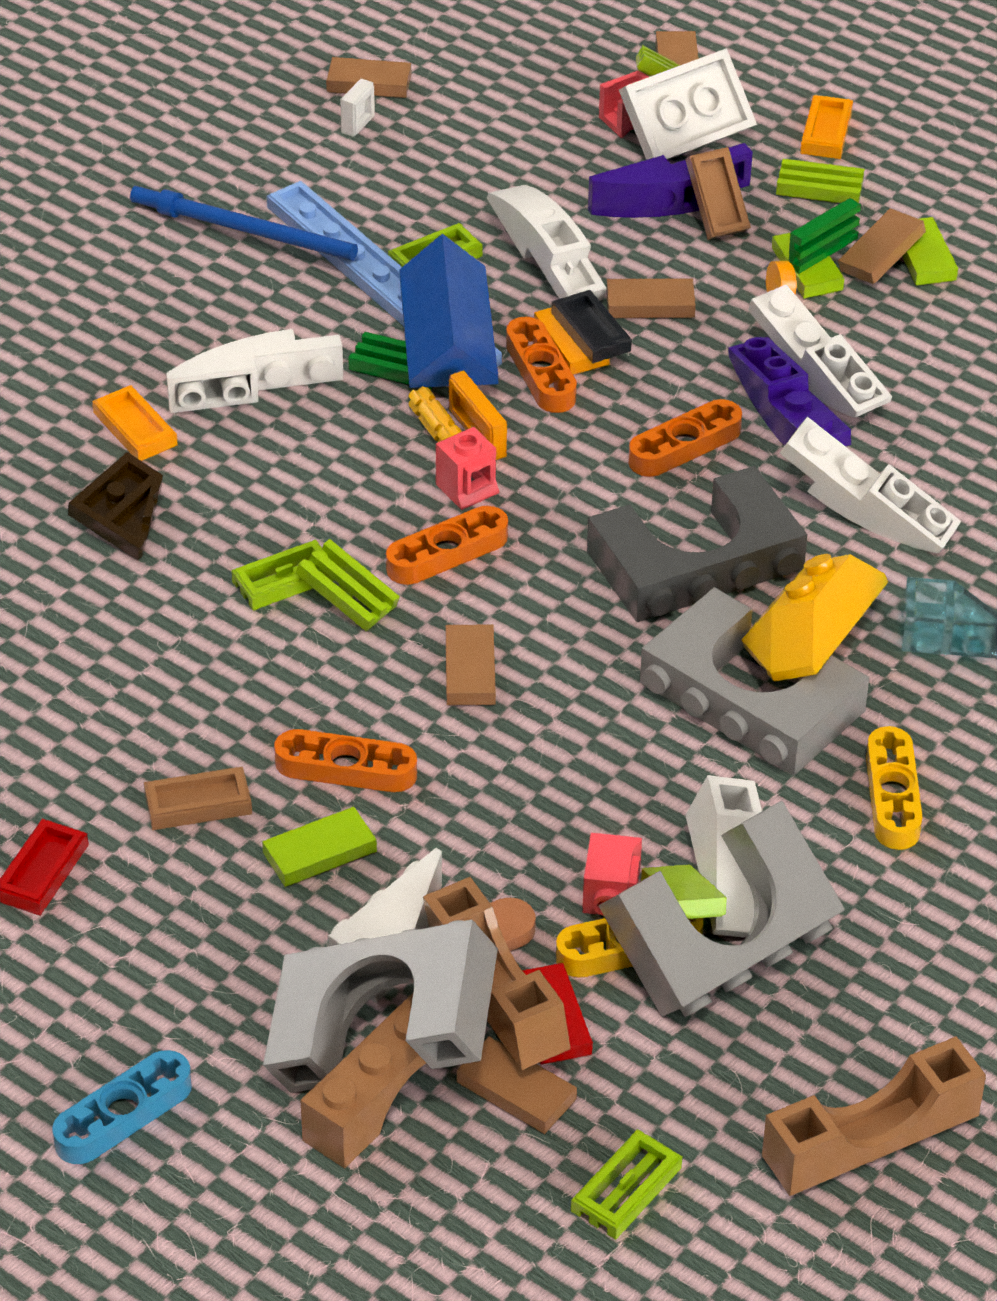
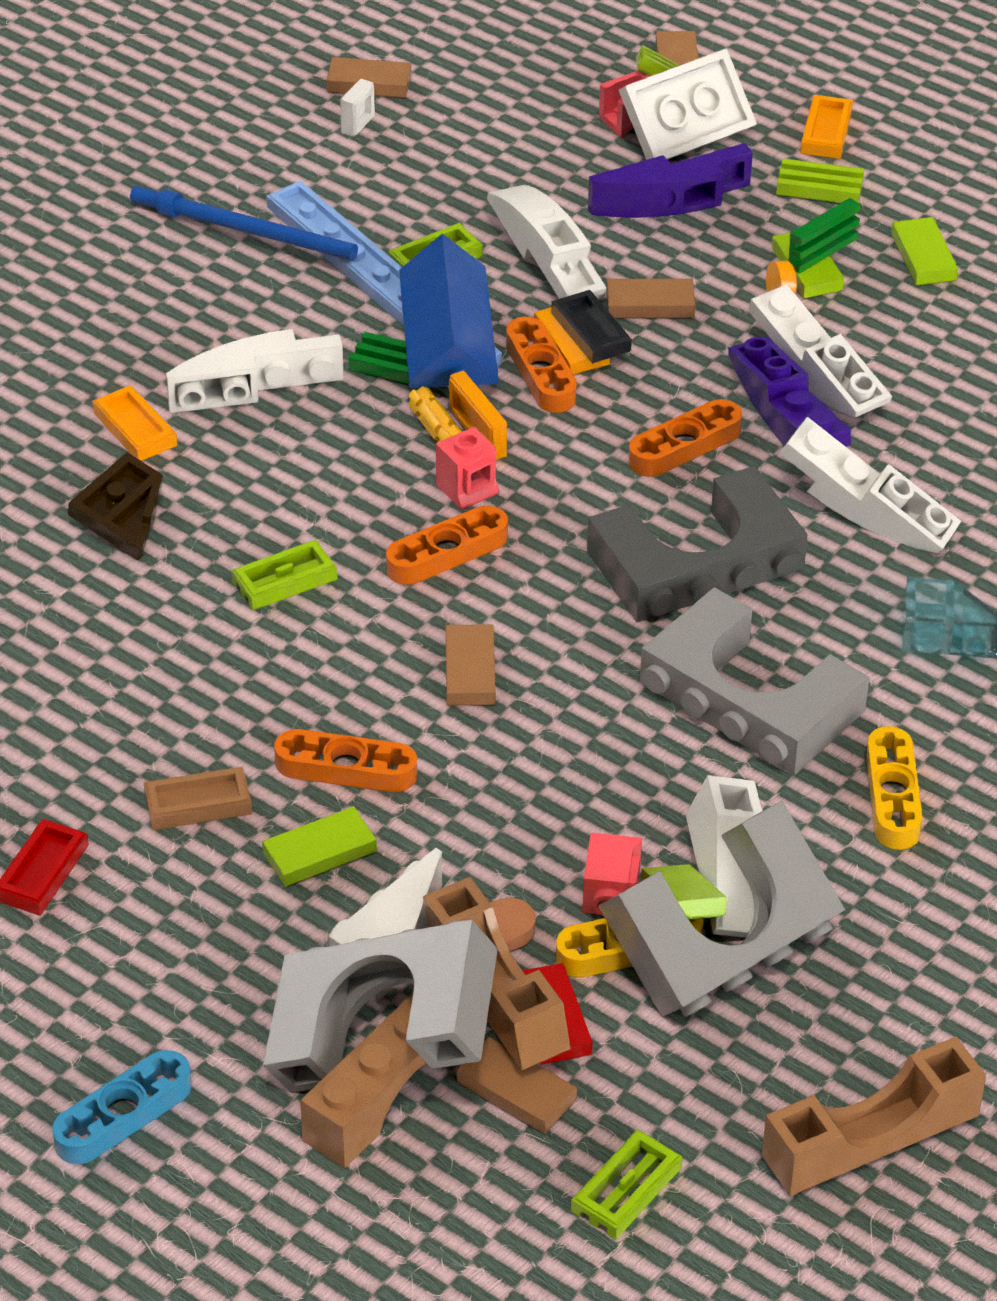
lime tile [296,539,400,631] -> none
medium nougat tile [685,147,751,240] -> none
yellow wedge [741,554,888,681] -> none
medium nougat tile [838,208,926,285] -> none

